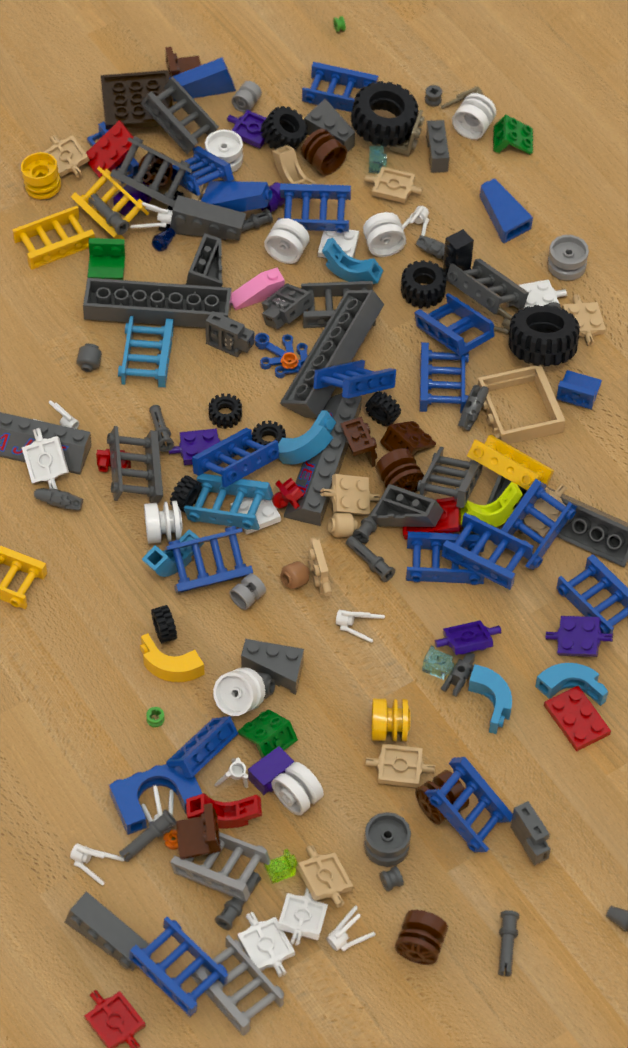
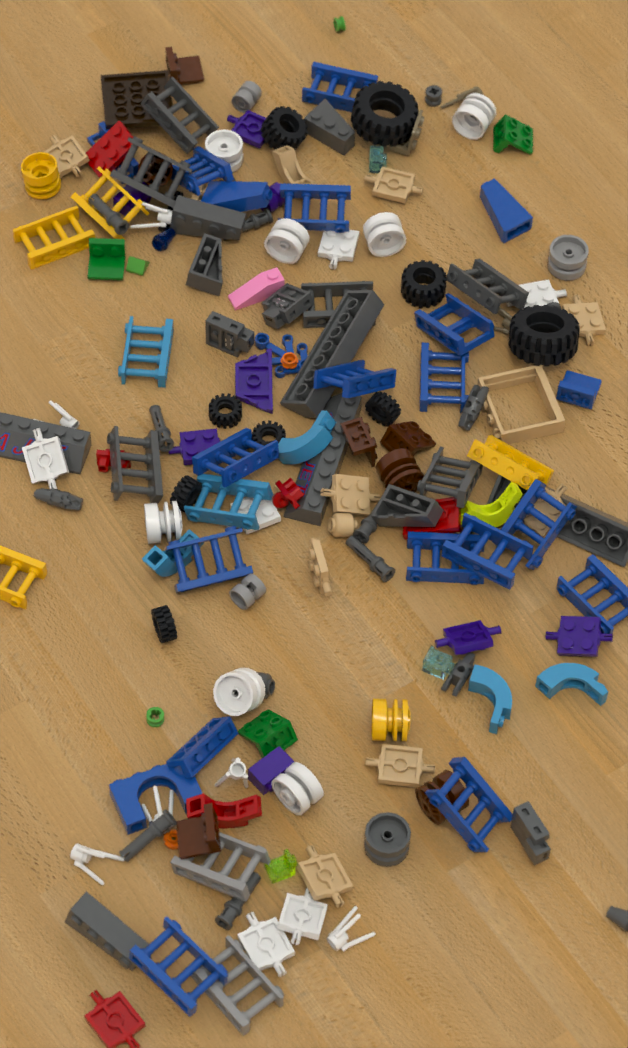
dark grey head [76,343,102,372] -> none
dark grey brick [83,278,232,328] -> none
yellow arch [140,633,205,682] -> none
blue slope [169,57,236,102] -> none
dark grey wedge [241,639,304,695] -> none
medium nougat head [280,561,310,589] -> none
reddish brown wheel [301,129,347,176] -> none
dark azure arch [321,238,383,284] -> none
white plant [336,609,385,643] -> none
dark grey wheel [379,866,404,892] -> none
reddish brown wheel [395,910,448,965] -> none
white plant [402,206,429,236] -> none
dark grey hinge [416,235,445,260] -> none
dark grey arch [426,120,449,173] -> none
black brick [443,229,474,277] -> none
dark grey pin [498,910,520,976] -> none
red plate [544,685,611,752] -> none
none -> bright green slope [126,256,150,276]
none -> dark purple wing [235,349,273,414]

